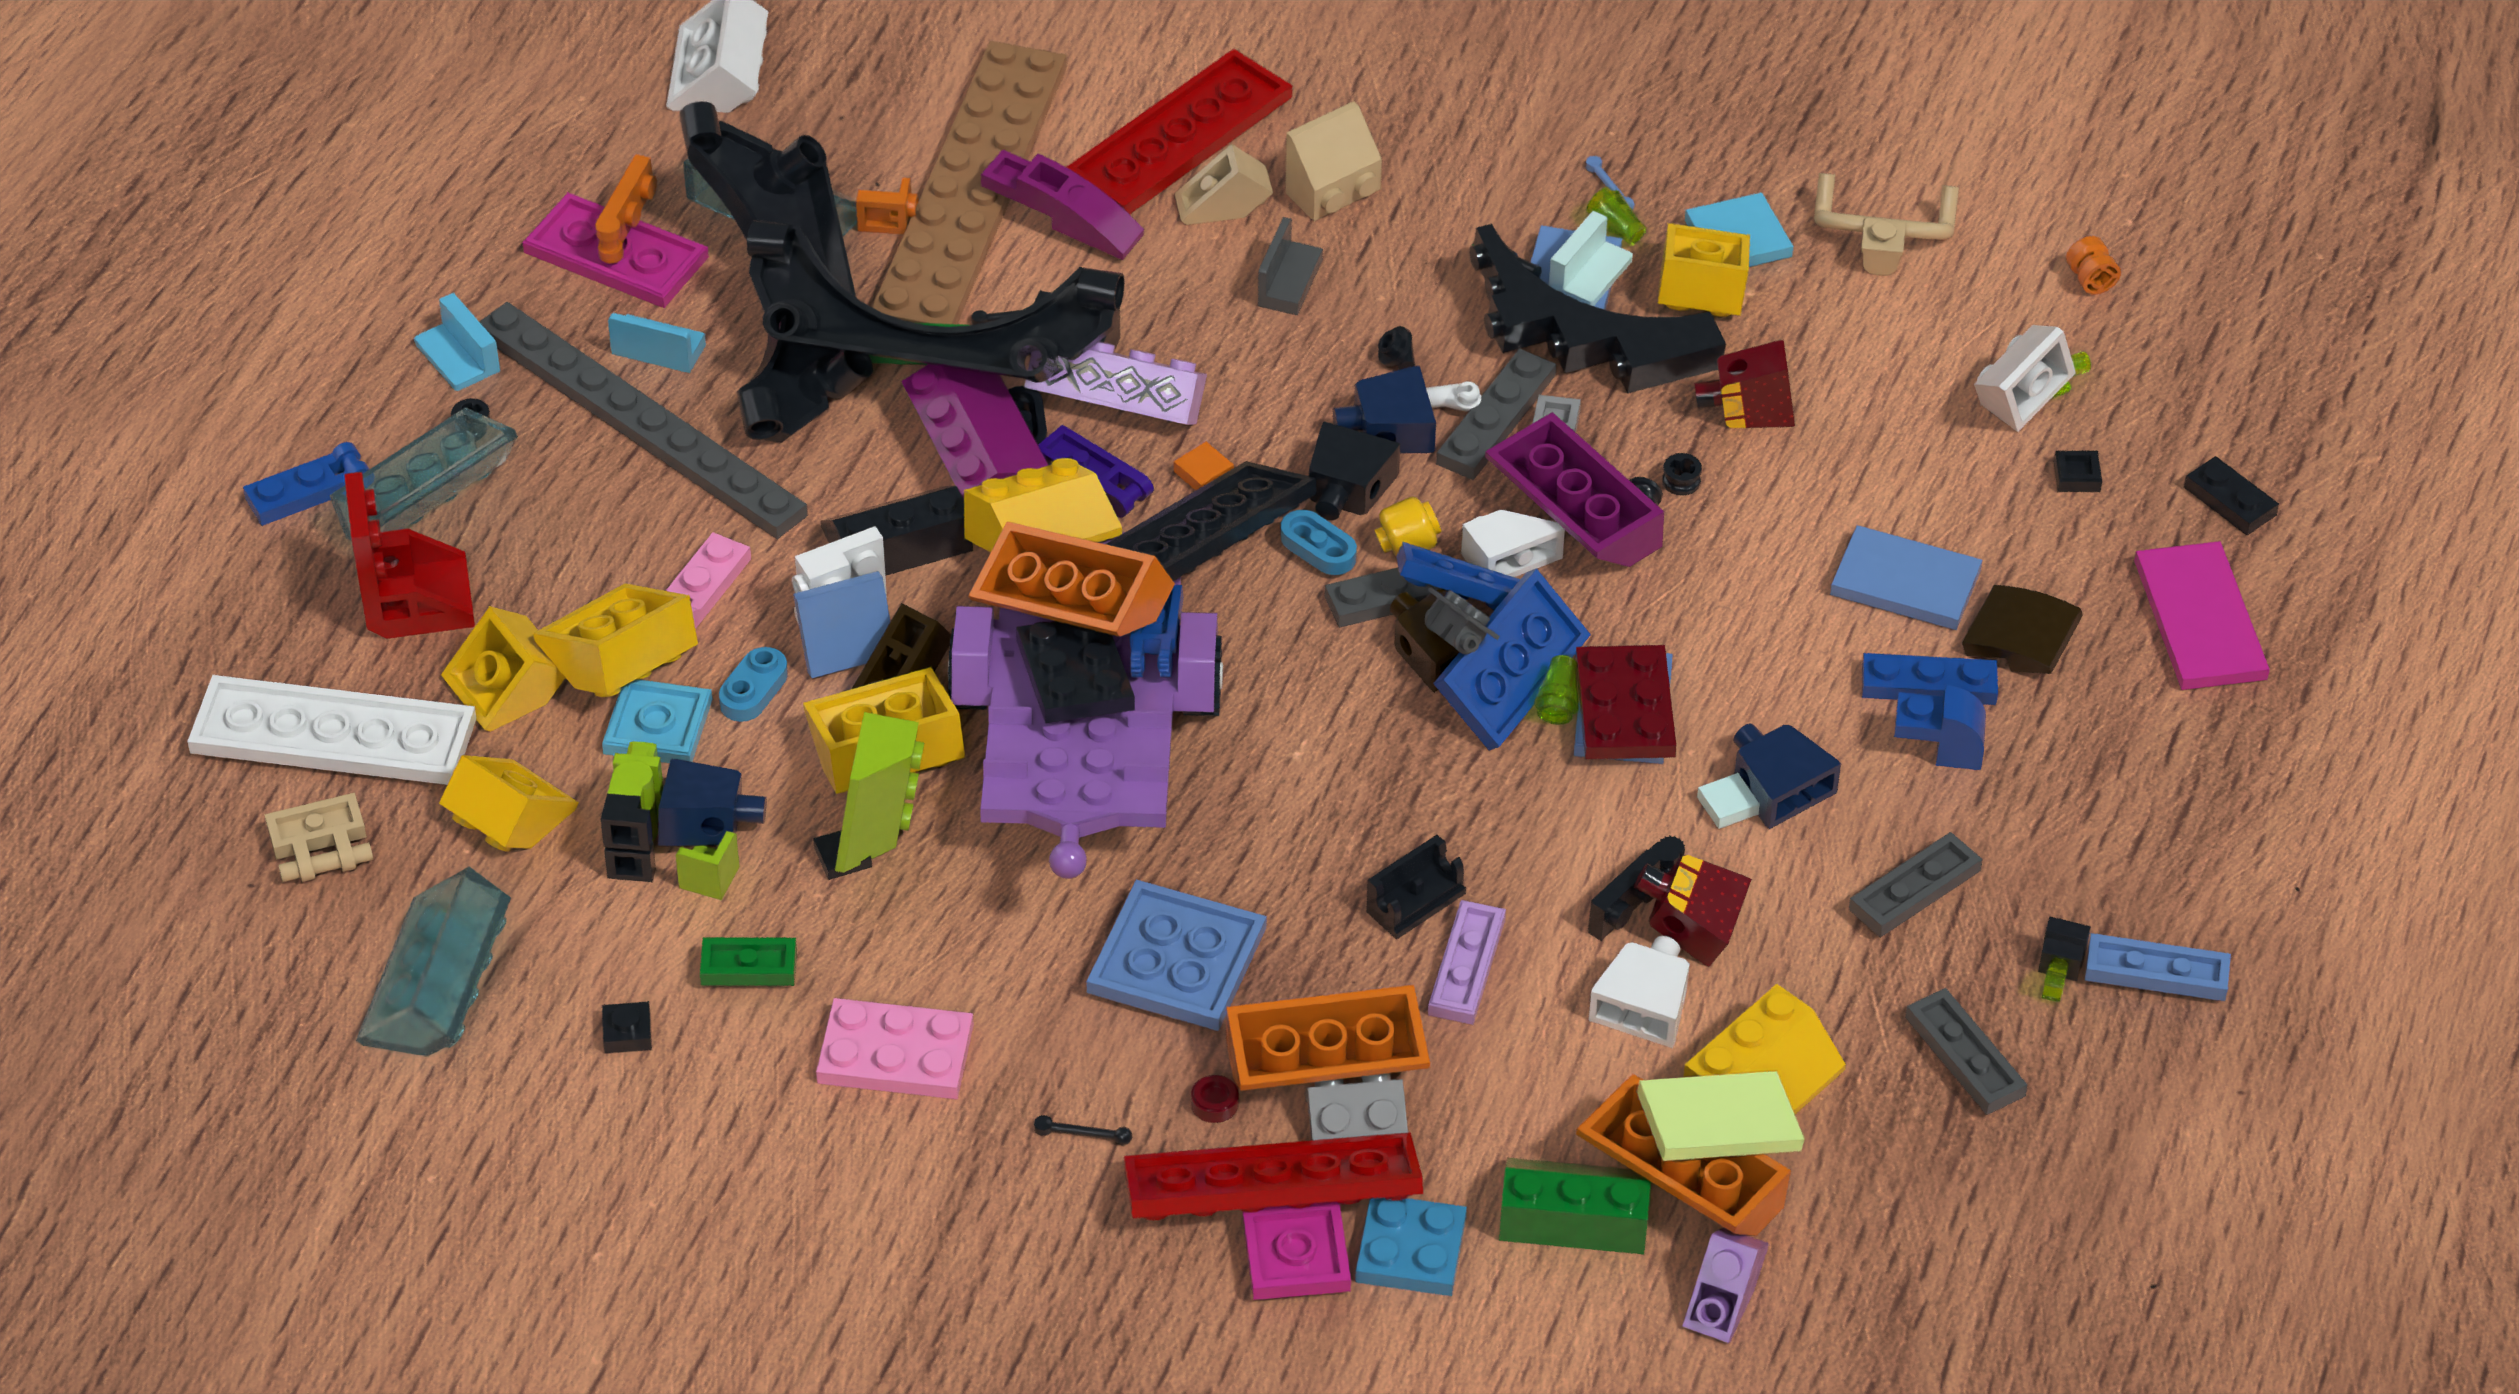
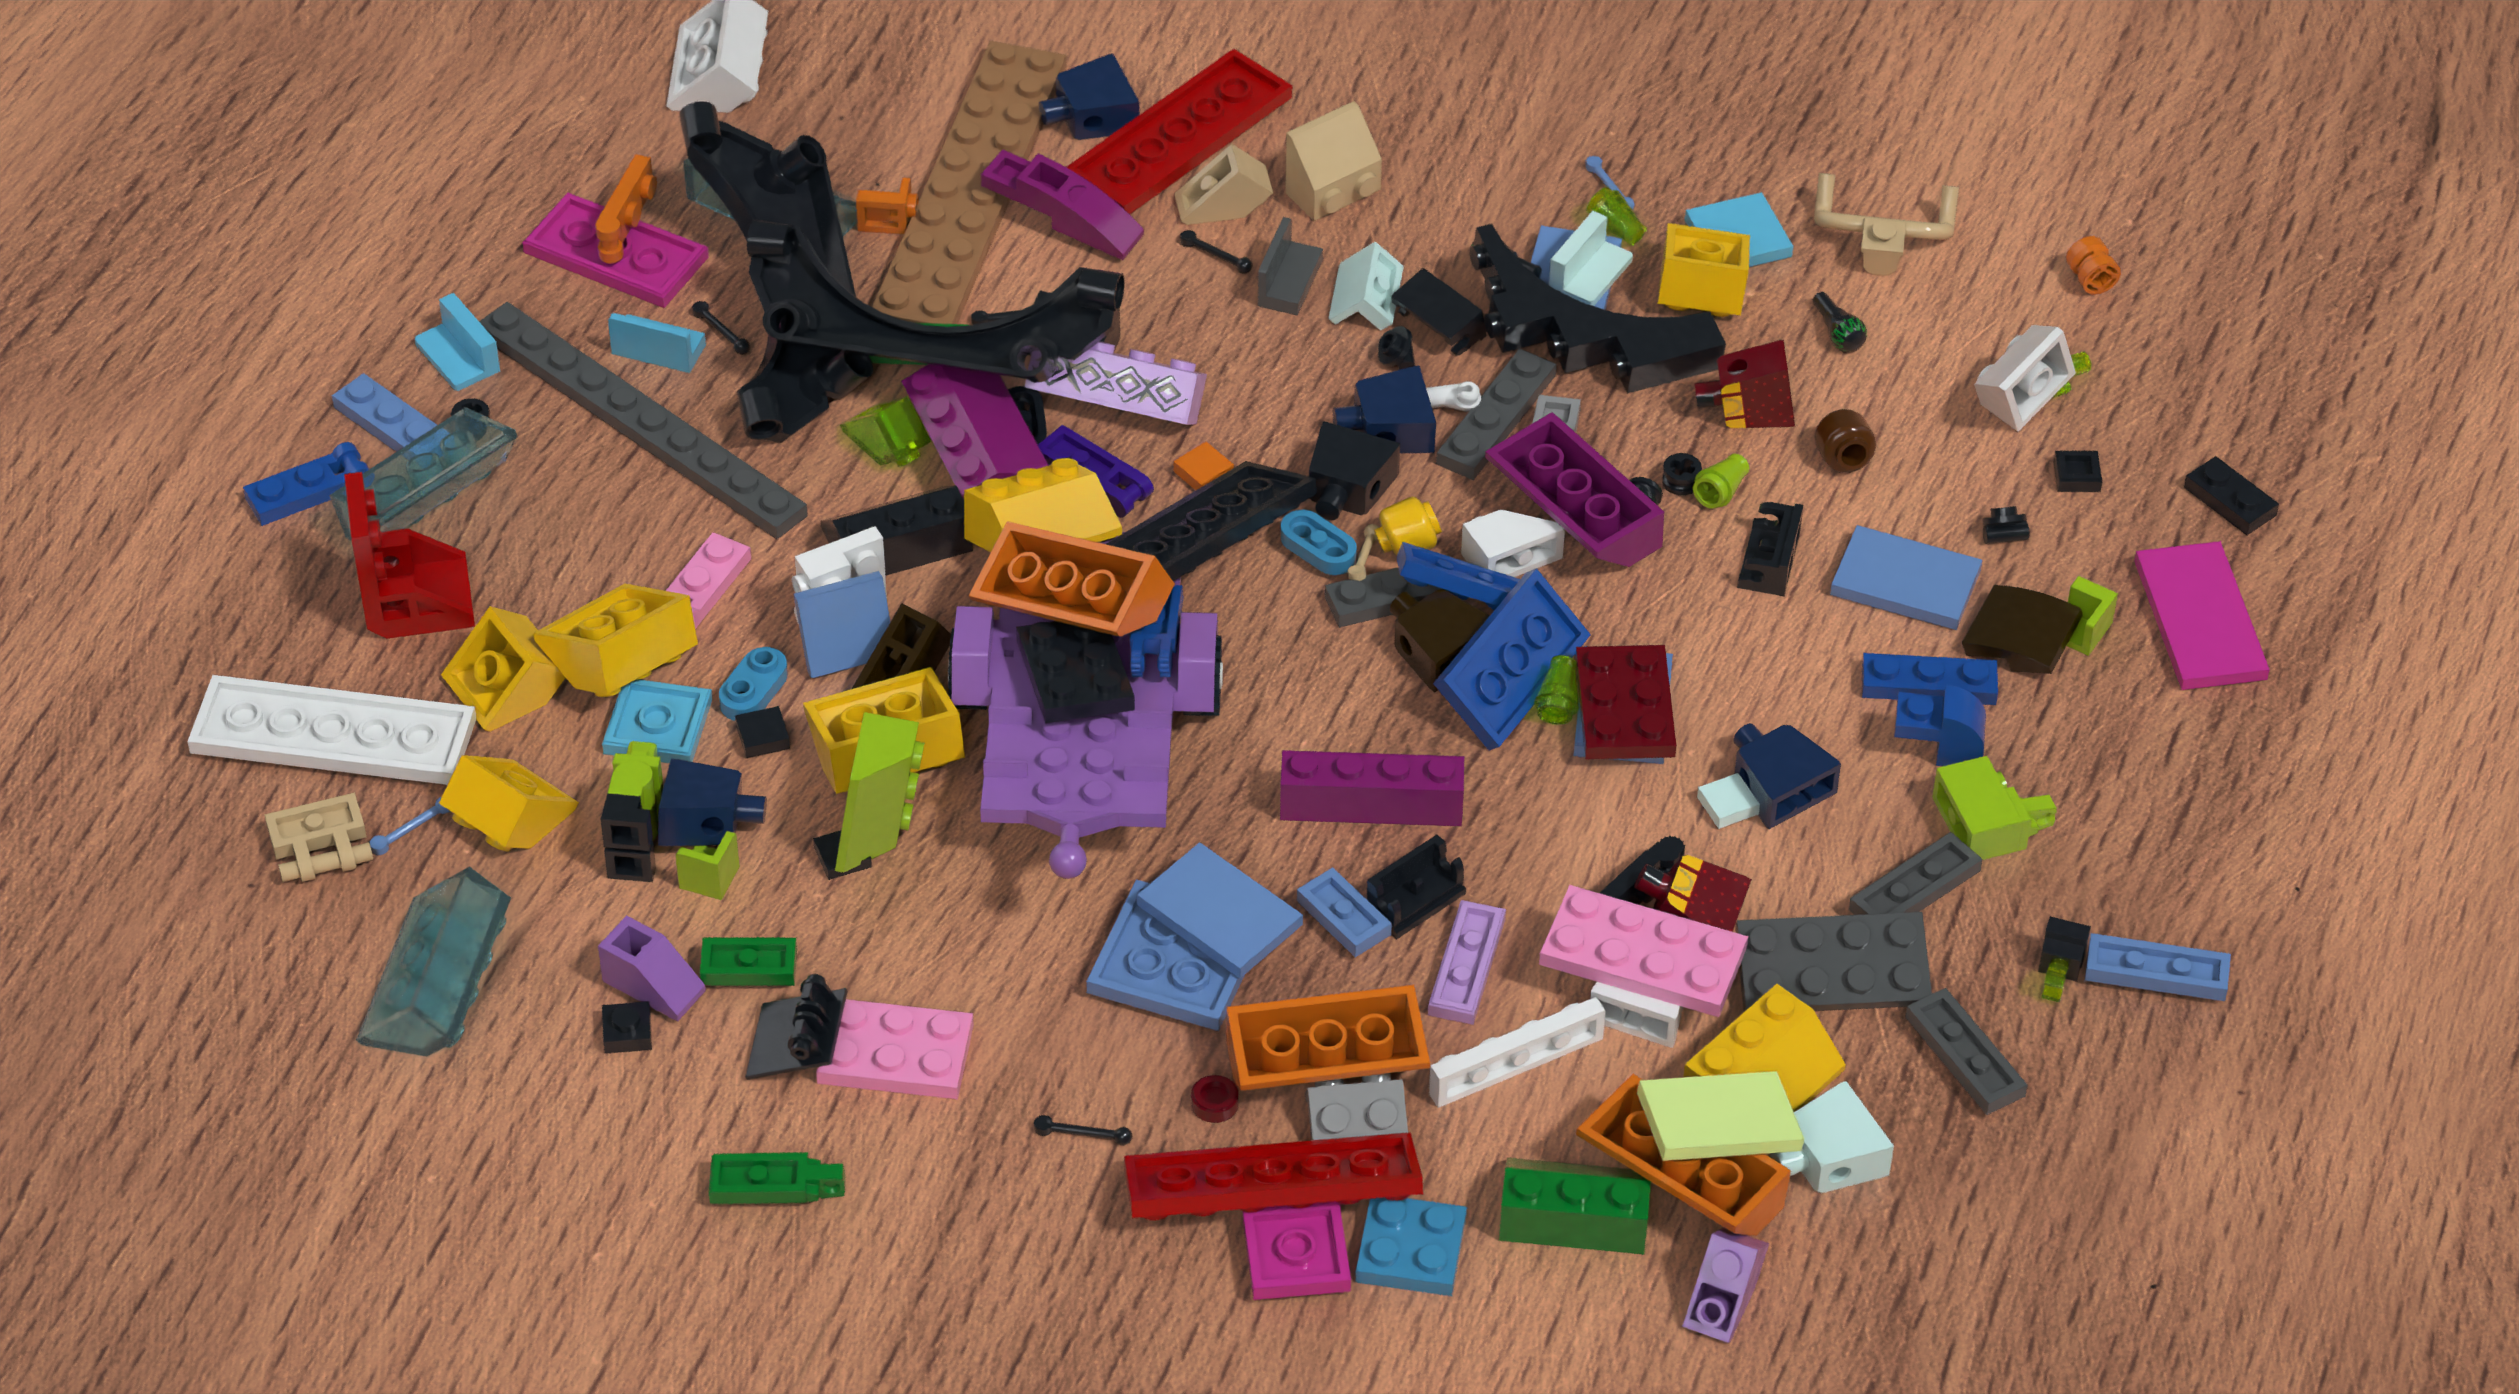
dark grey hinge [1425,587,1500,654] -> none
none -> medium blue plate [332,373,452,469]
none -> medium blue hinge [370,797,450,855]
none -> medium lavender slope [598,915,706,1022]
none -> black hinge [692,301,750,355]
none -> green hinge [708,1152,846,1204]
none -> black tile [735,706,790,758]
none -> black hinge [745,974,848,1080]
none -> clear neon green slope [840,396,932,467]
none -> dark blue torso [1038,53,1140,140]
none -> medium blue tile [1137,842,1303,978]
none -> black hinge [1180,230,1253,274]
none -> magenta brick [1280,750,1465,826]
none -> medium blue plate [1297,867,1392,957]
none -> light aqua panel [1329,242,1404,331]
none -> tan hinge [1348,524,1379,581]
none -> black hinge [1391,268,1487,356]
none -> white plate [1429,997,1606,1108]
none -> bright pink plate [1539,885,1748,1017]
none -> lime cone [1693,454,1749,509]
none -> dark grey plate [1735,912,1932,1012]
none -> black hinge [1737,502,1804,597]
none -> light aqua torso [1770,1081,1894,1193]
none -> black piece [1812,292,1867,352]
none -> reddish brown head [1815,409,1877,473]
none -> lime hinge [1932,756,2057,860]
none -> black plate [1983,506,2030,544]
none -> lime panel [2067,576,2118,656]

